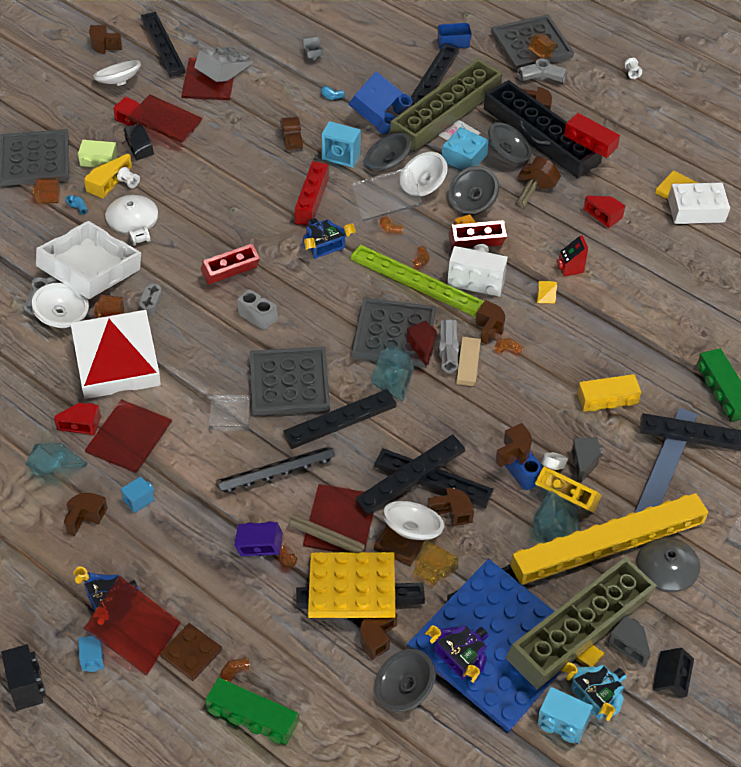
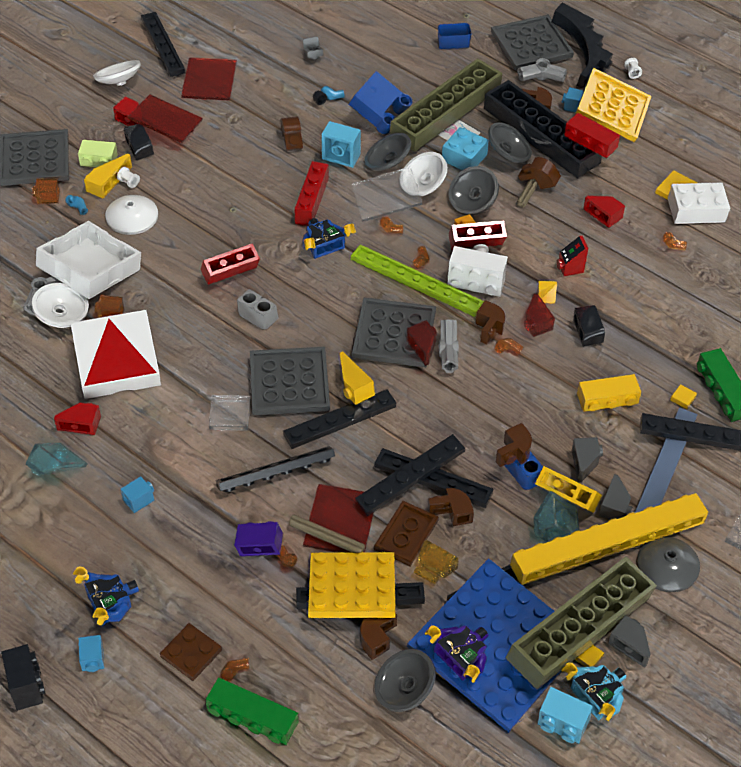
reddish brown brick [64,493,108,536] -> none
clear red piece [83,576,181,675] -> none
clear red piece [85,399,172,473] -> none
reddish brown brick [89,25,122,54] -> none
white bush [128,226,151,246] -> none
light grey beam [139,283,162,315] -> none
light grey slope [194,46,253,82] -> none
clear light blue slope [371,345,414,401] -> none
white dish [383,501,444,540] -> none
black plate [410,44,459,107] -> none
tan tile [456,337,481,386] -> none
clear orange brick [528,34,557,58] -> none
white beam [541,452,568,470] -> none
black panel [653,647,694,698] -> none
none -> black hinge [313,90,327,105]
none -> yellow slope [340,351,375,405]
none -> clear red slope [524,293,555,337]
none -> black arch [551,2,613,89]
none -> dark azure brick [562,87,583,113]
none -> black piece [573,305,605,347]
none -> yellow plate [575,68,651,142]
none -> dark grey slope [599,474,633,520]
none -> clear orange arm [663,232,687,250]
none -> yellow tile [670,384,697,409]

